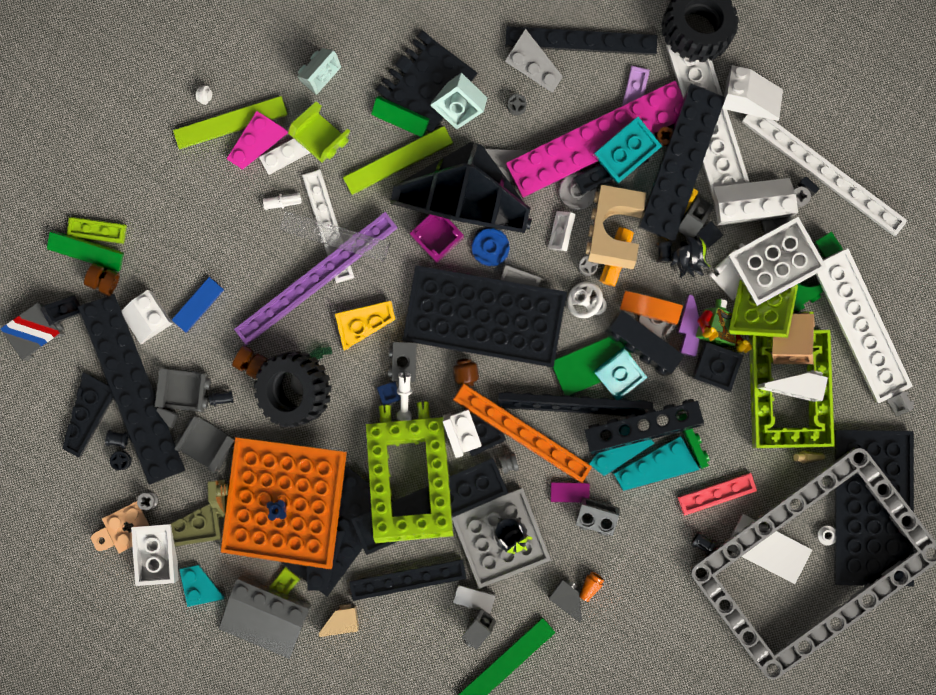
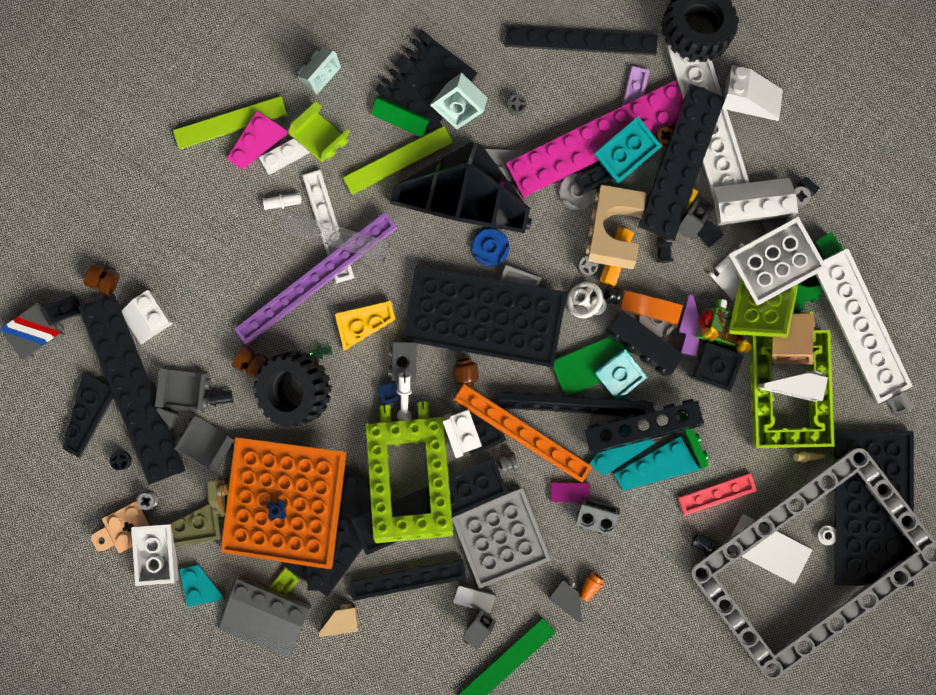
green tile [47,230,124,272] -> none
lime tile [67,217,127,244] -> none
black bush [105,429,129,449] -> none
blue tile [172,277,224,333] -> none
white plate [196,85,212,105] -> none
magenta container [410,214,464,264] -> none
black hair [494,517,532,554] -> none
light grey wing [505,29,563,93] -> none
white plate [548,211,576,251] -> none
black hair [670,236,710,278] -> none
white plate [742,114,908,236] -> none
none -> black bush [604,286,621,304]

